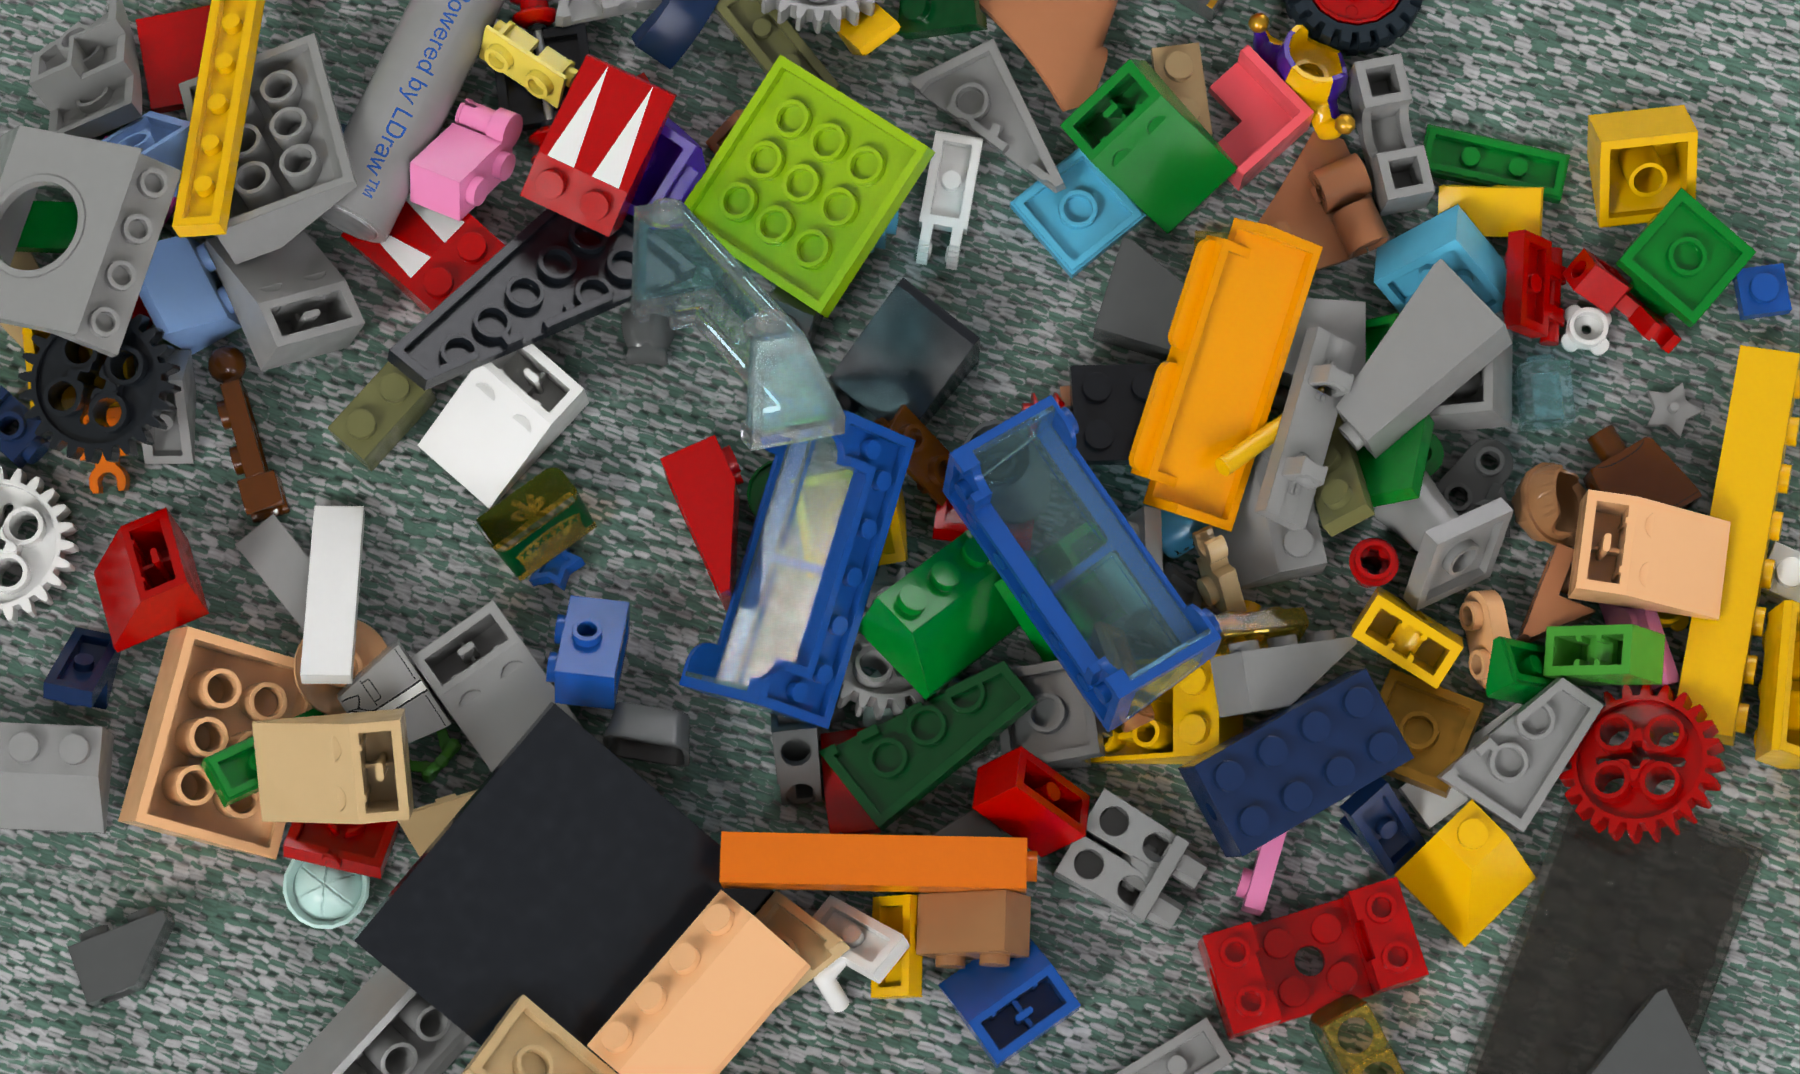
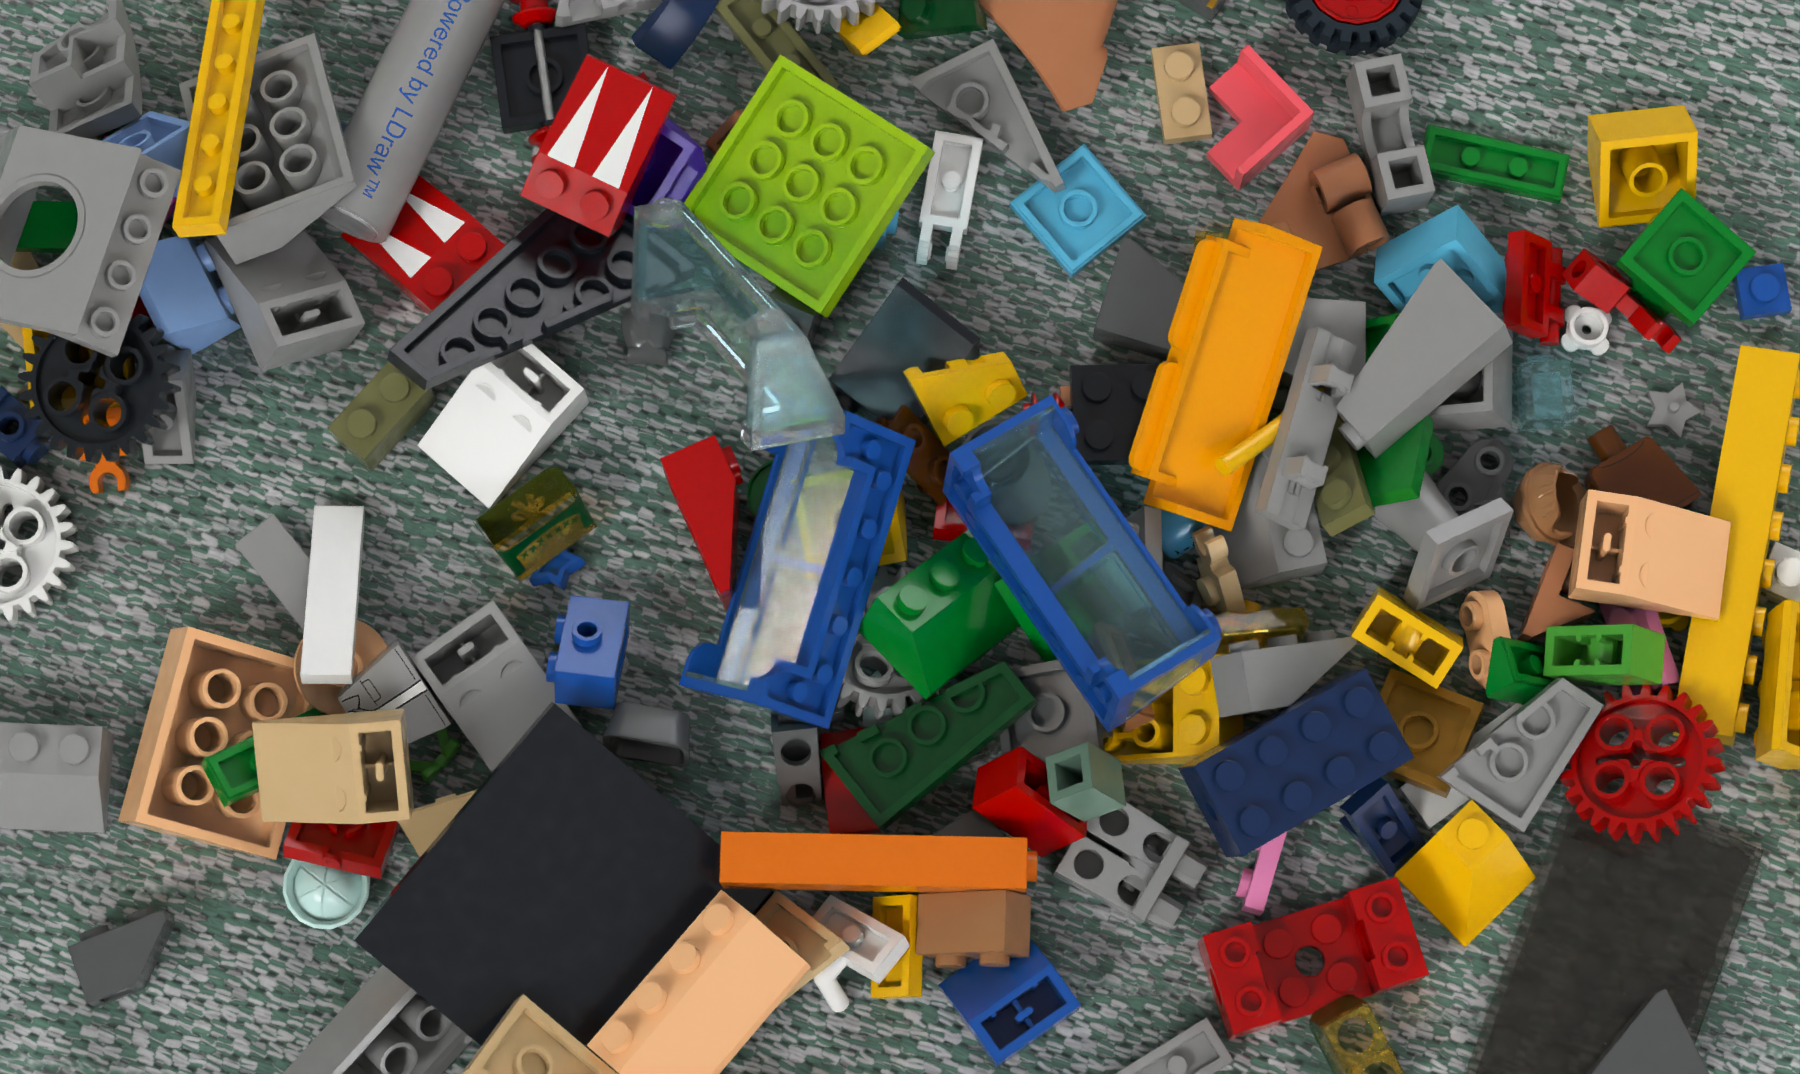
dark blue slope [43,627,121,710] -> none
red slope [94,507,209,653] -> none
red tile [136,5,211,113] -> none
reddish brown plate [208,346,290,523] -> none
bright pink hinge [410,98,523,221] -> none
light yellow hinge [479,20,578,109] -> none
green slope [1060,59,1238,234] -> none
yellow piece [1248,13,1355,140] -> none
red cone [1349,538,1399,588] -> none
yellow slope [1438,184,1544,237] -> none
none -> yellow wing [903,352,1028,447]
none -> sand green brick [1045,741,1126,822]

